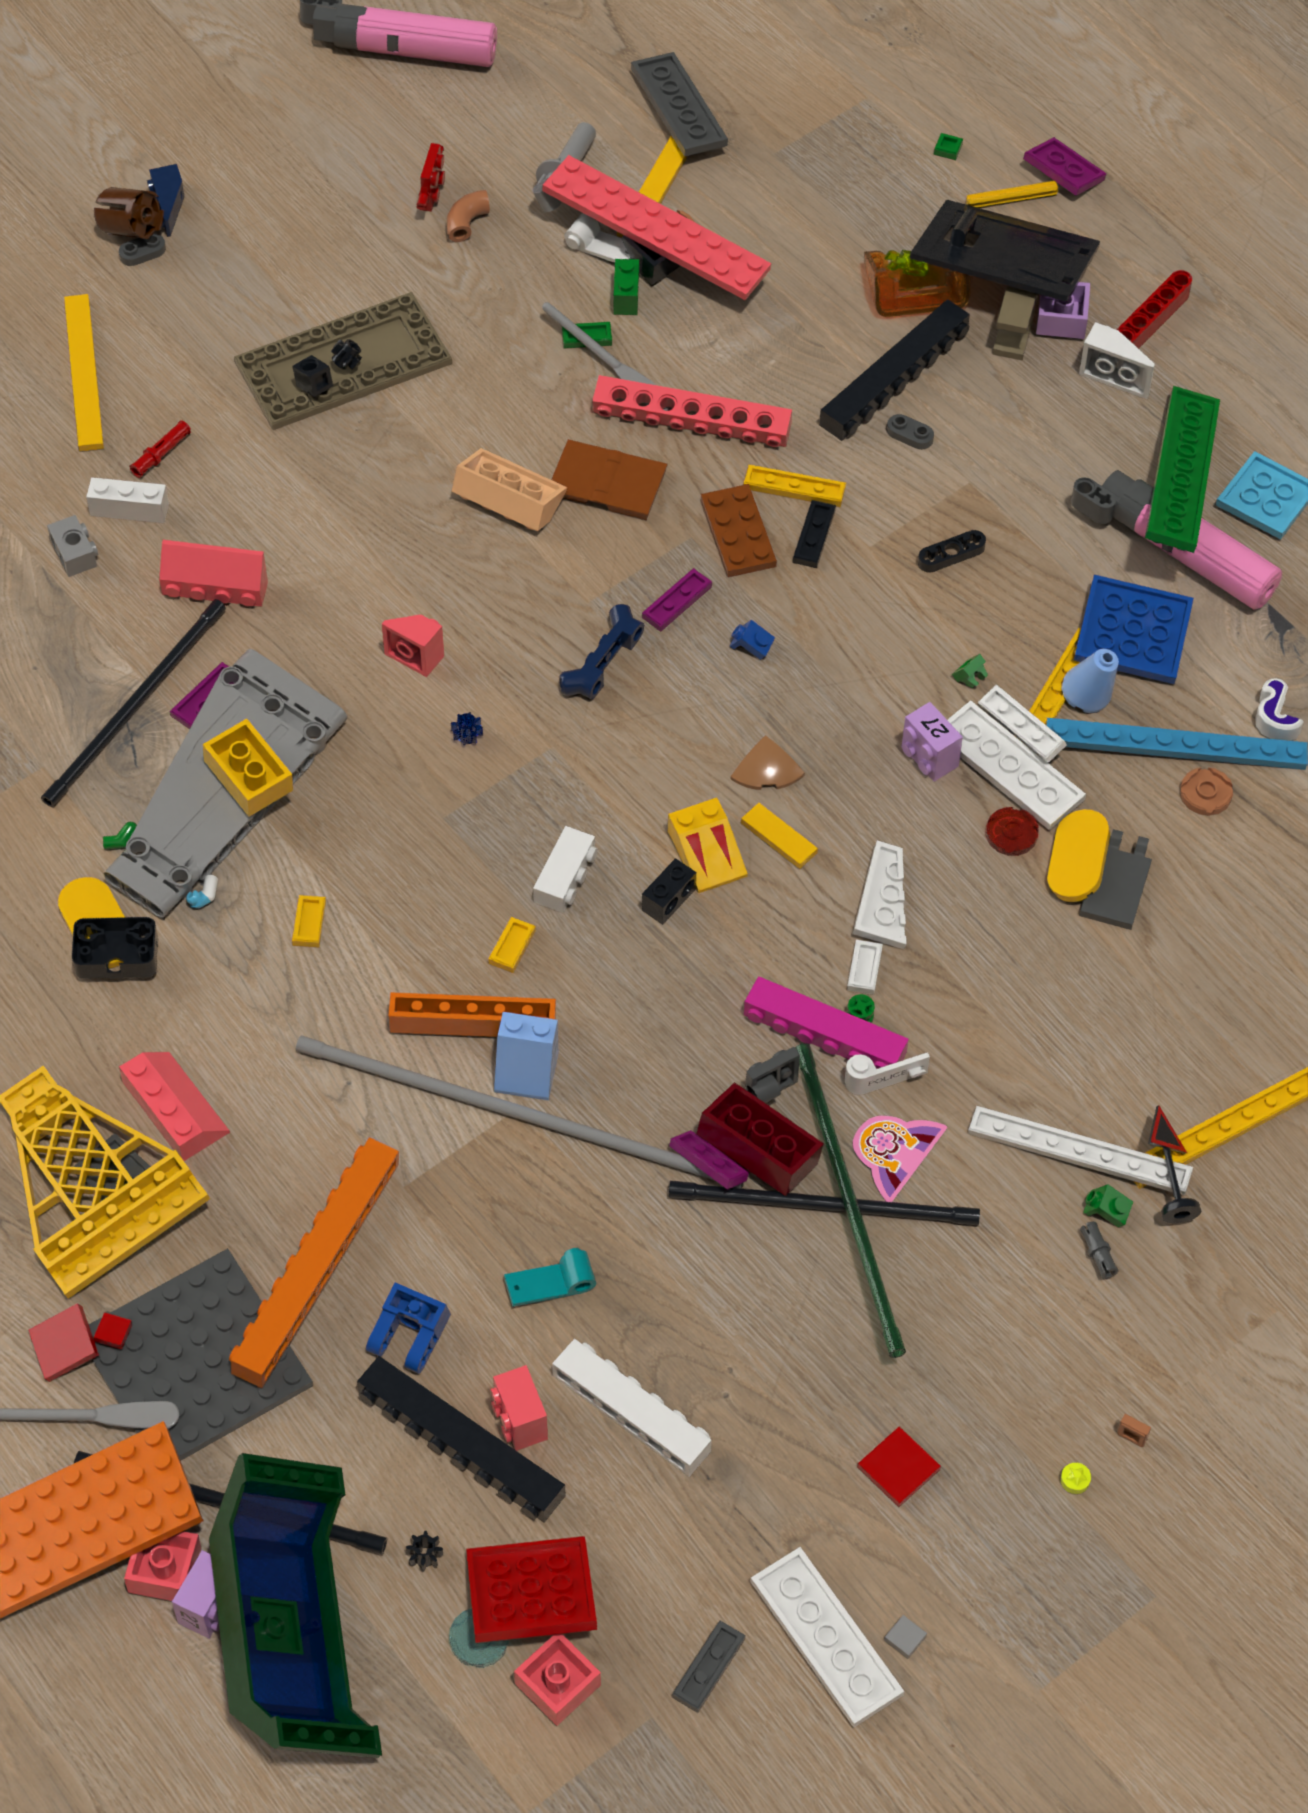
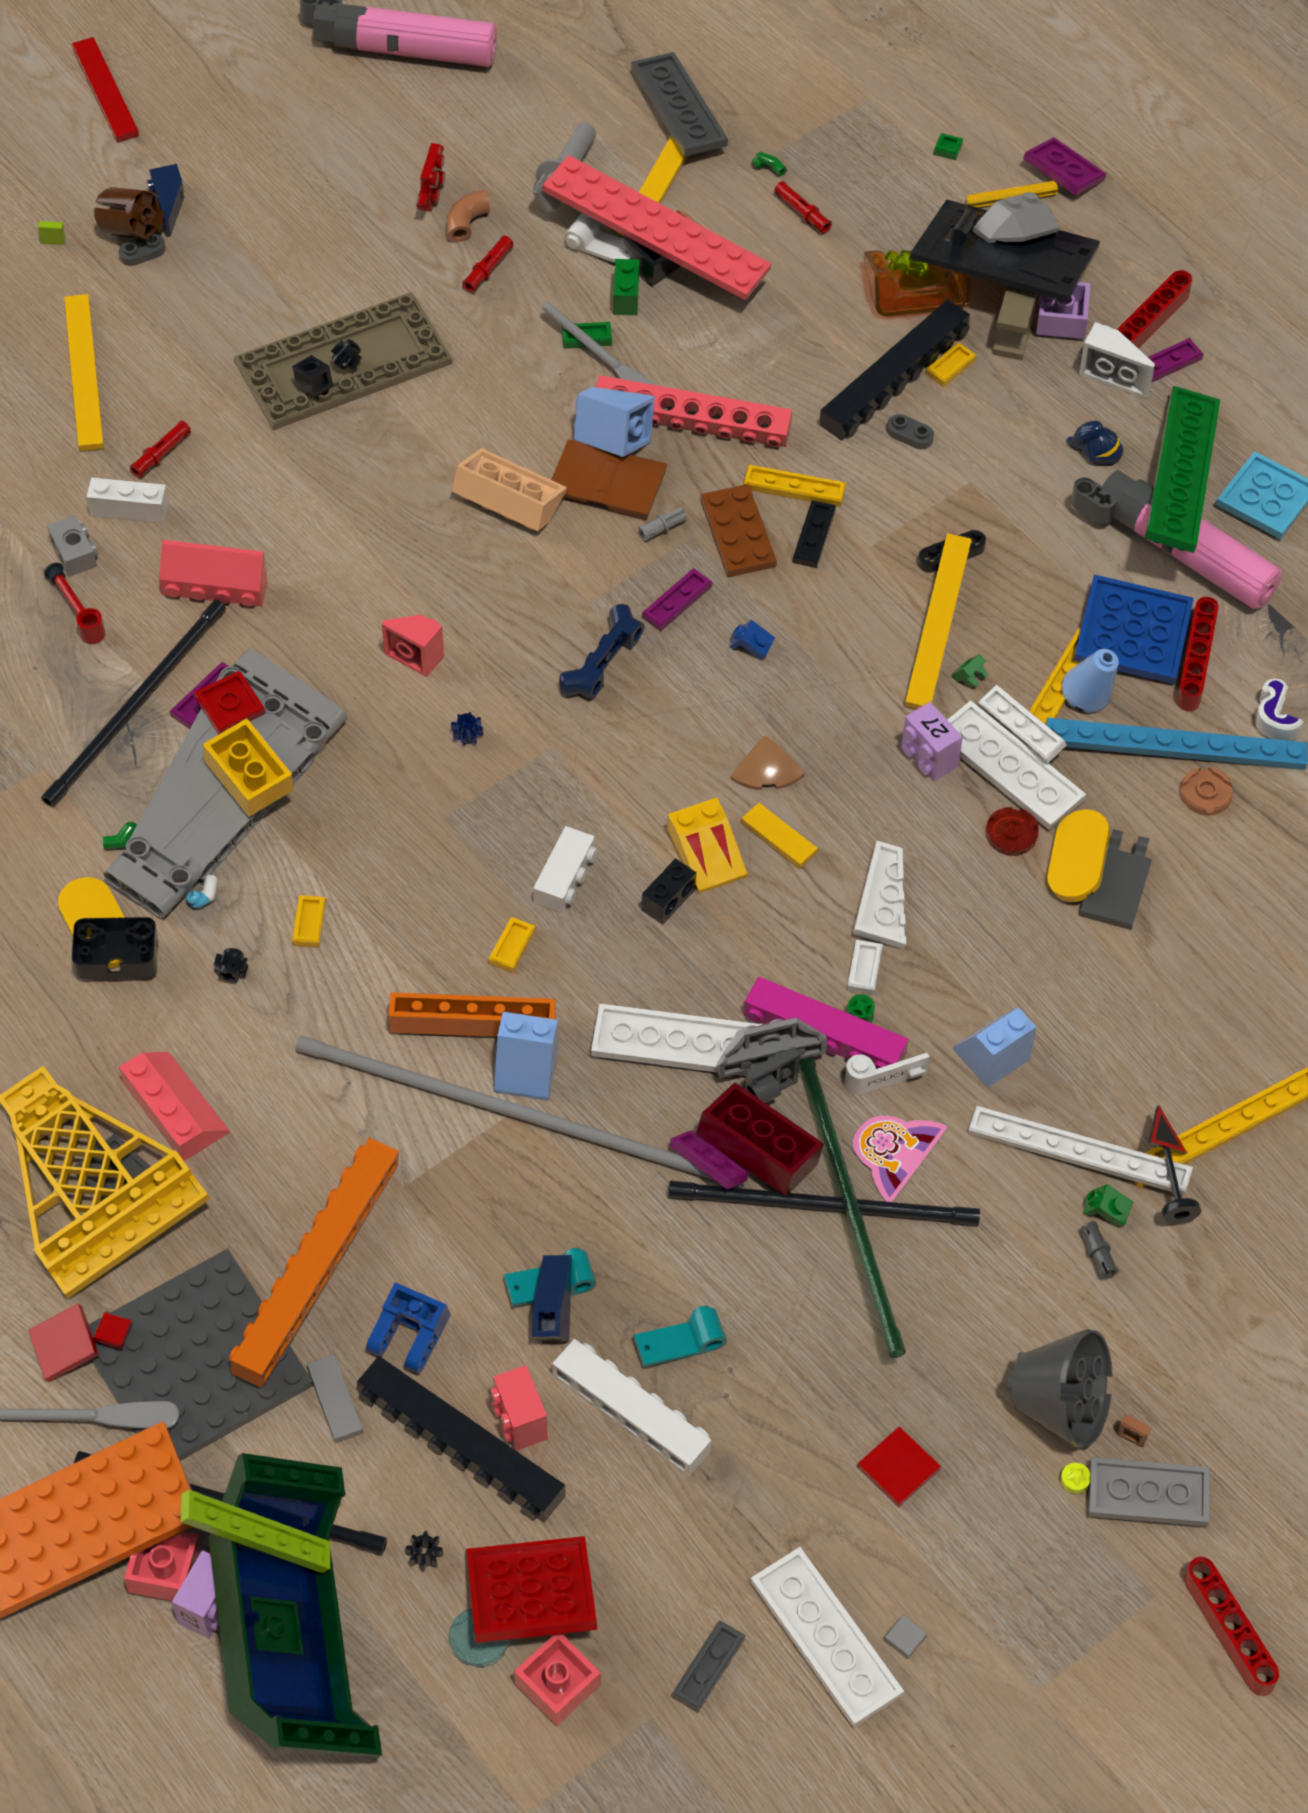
none -> lime tile [38,221,66,245]
none -> red piece [44,562,106,644]
none -> red tile [72,37,139,142]
none -> lime plate [181,1490,330,1573]
none -> red tile [194,670,266,735]
none -> black gear [213,948,248,982]
none -> light grey tile [307,1354,363,1443]
none -> red pin [462,235,514,293]
none -> dark blue slope [532,1255,572,1342]
none -> light blue slope [574,387,655,457]
none -> white plate [591,1003,762,1076]
none -> teal door [633,1305,727,1367]
none -> light grey axle [638,507,687,542]
none -> light grey wedge [718,1018,827,1078]
none -> green arm [752,152,787,177]
none -> red pin [774,181,832,234]
none -> yellow tile [904,533,972,709]
none -> yellow tile [926,342,977,387]
none -> light blue slope [953,1007,1036,1088]
none -> light grey wedge [973,192,1059,243]
none -> dark grey cone [1006,1329,1113,1448]
none -> dark blue hair [1066,420,1124,464]
none -> light grey plate [1089,1457,1210,1527]
none -> magenta tile [1148,338,1203,383]
none -> red beam [1177,596,1219,712]
none -> red beam [1185,1556,1280,1696]

